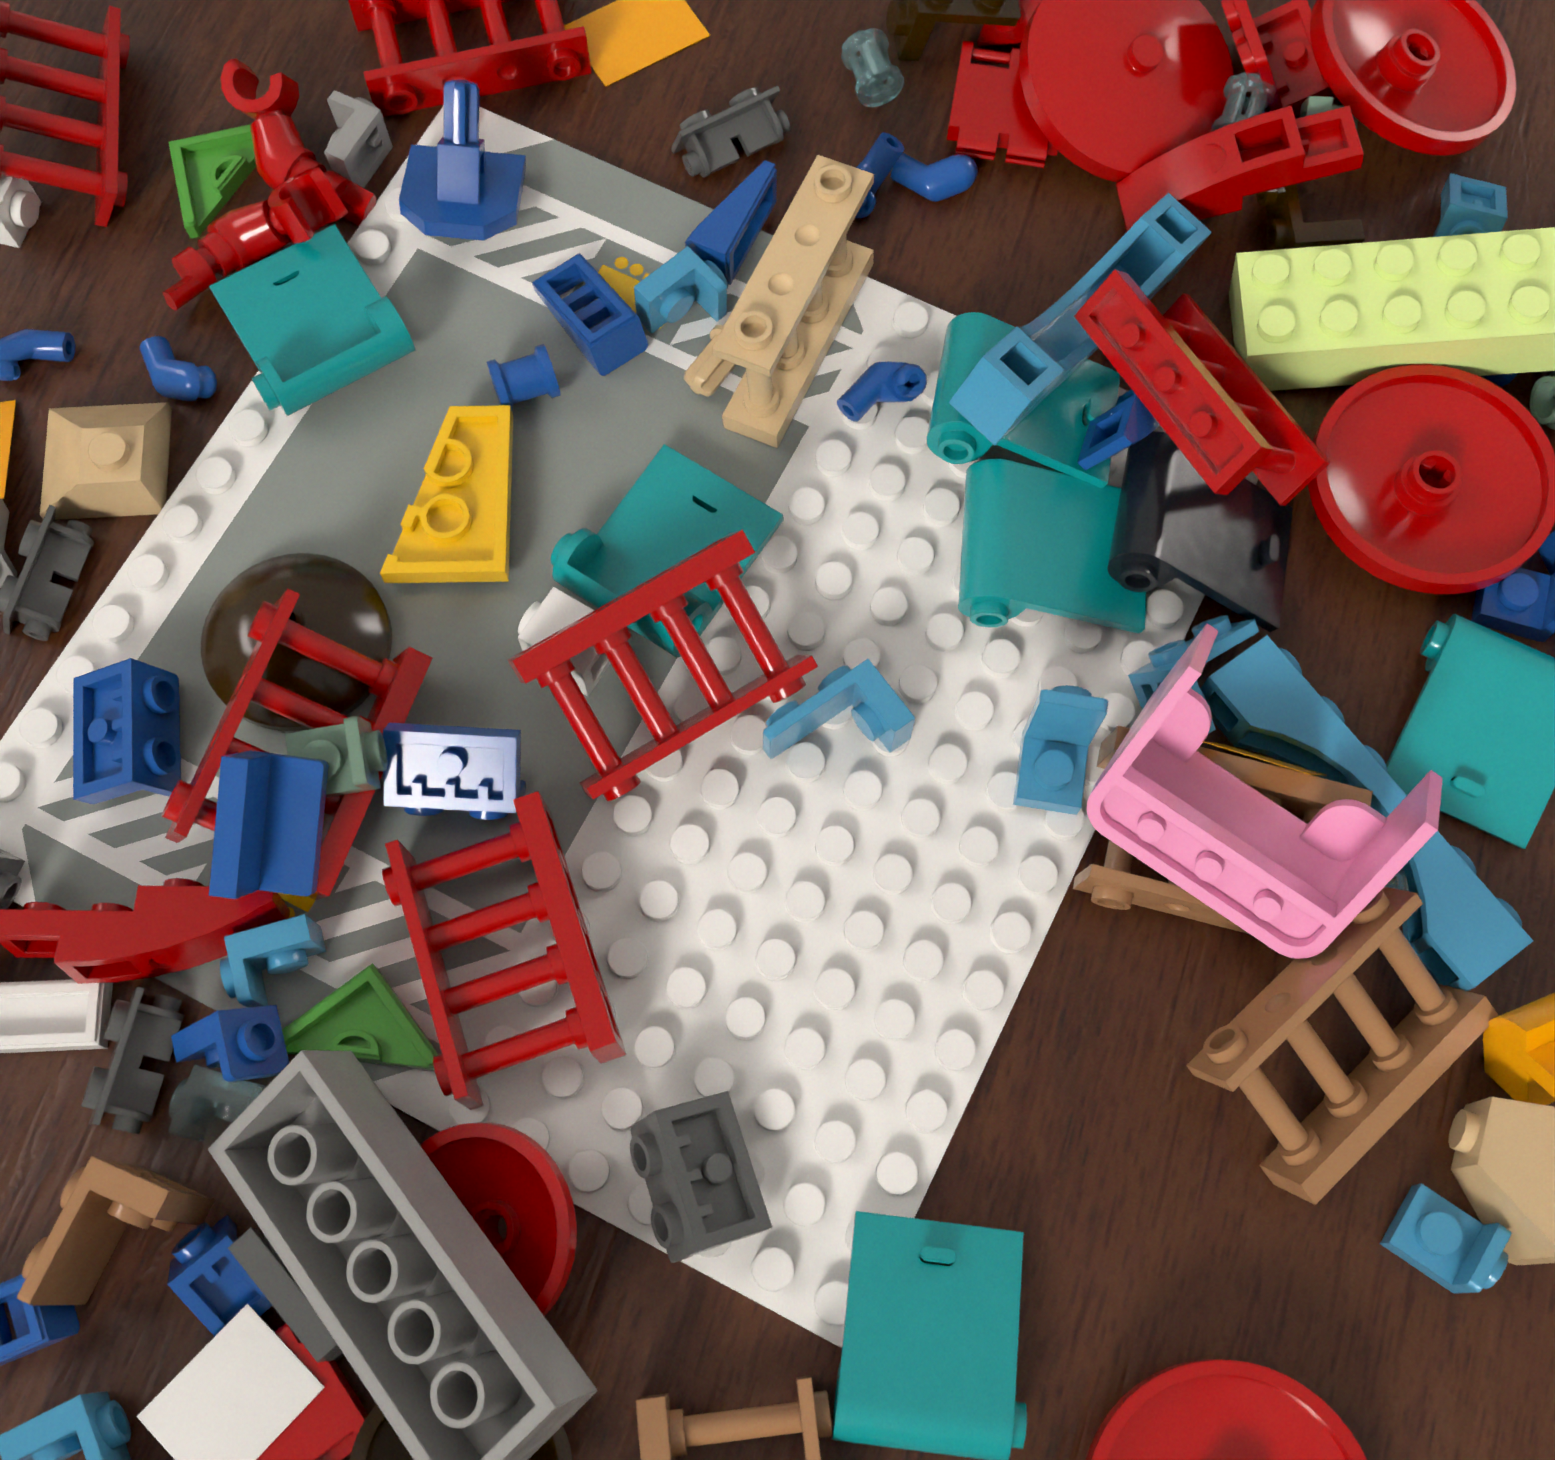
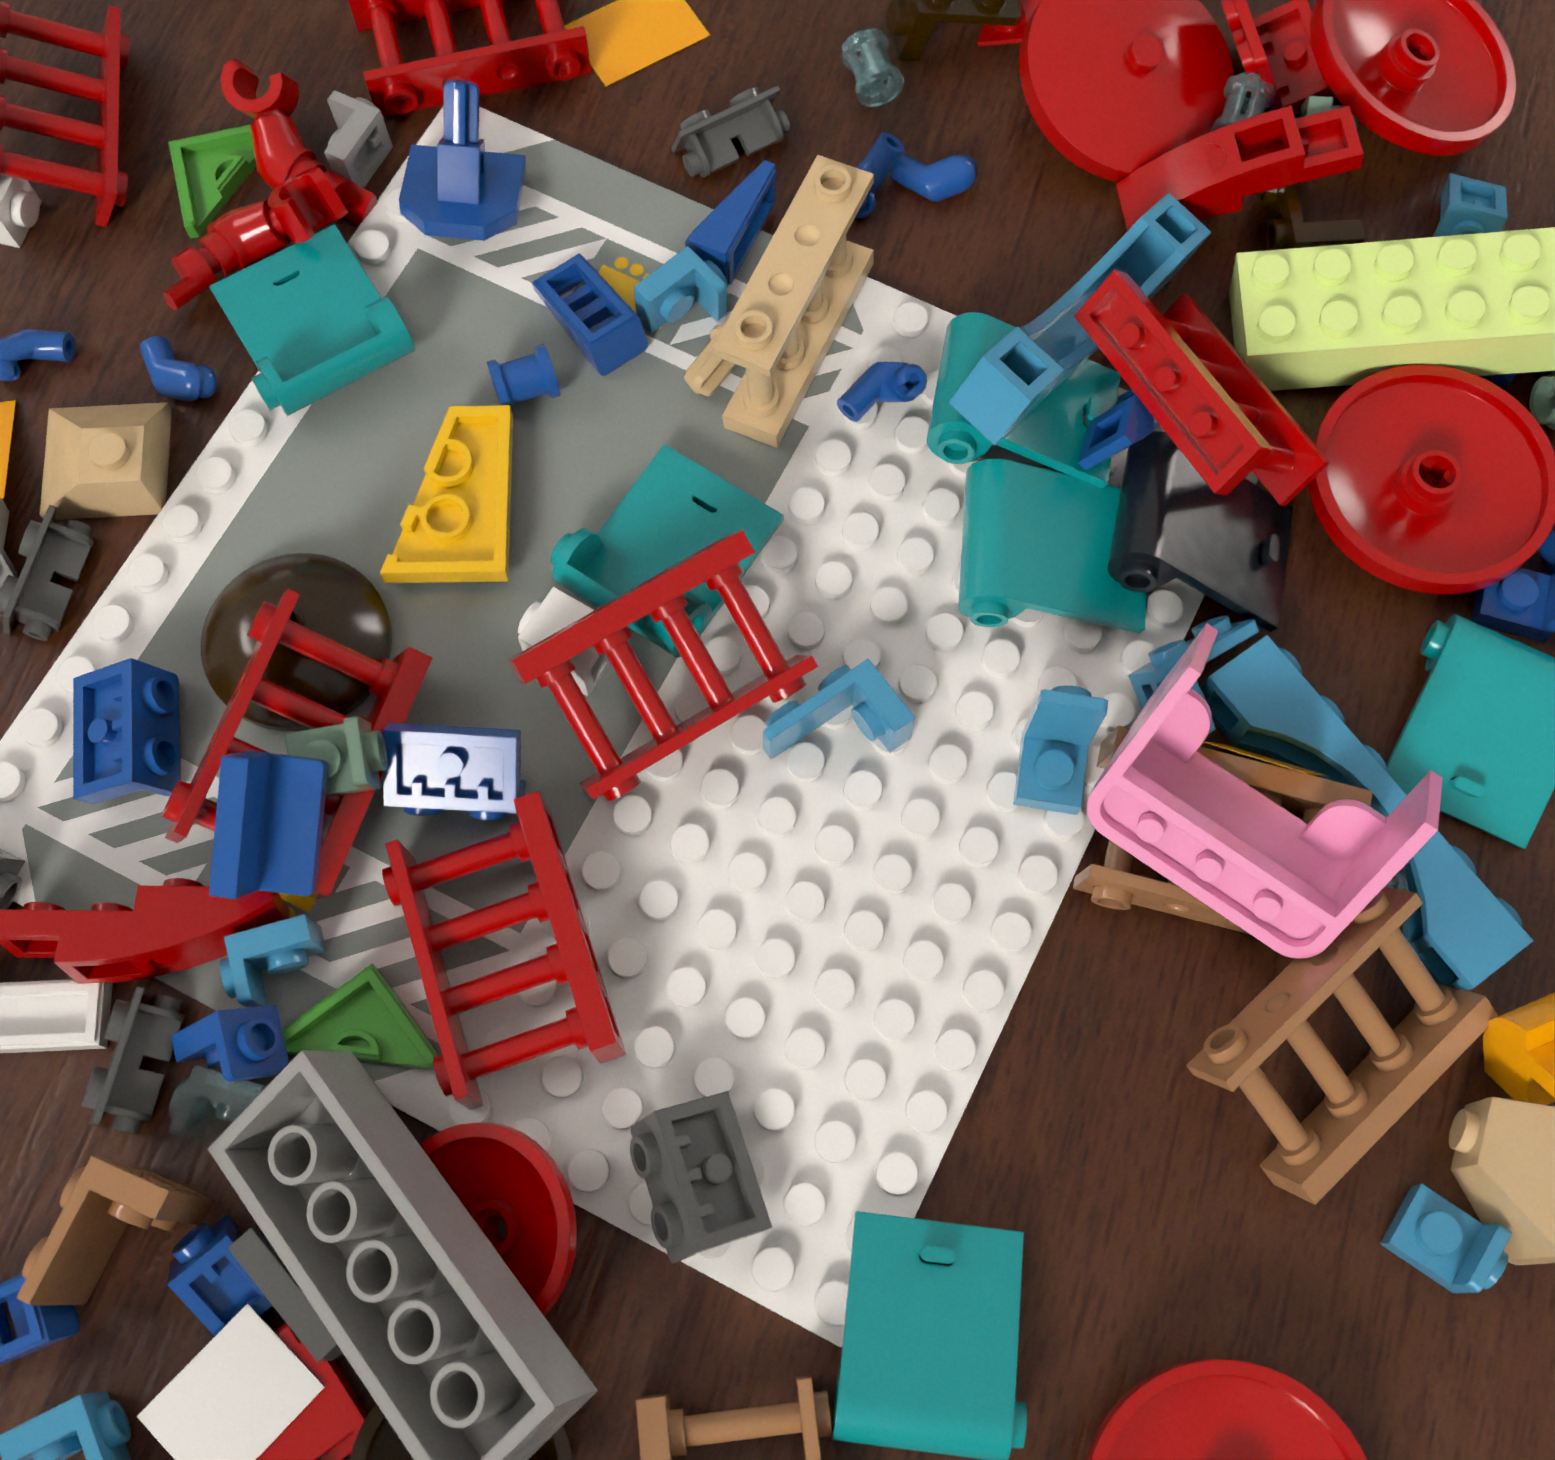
red plate [947,40,1058,168] -> none

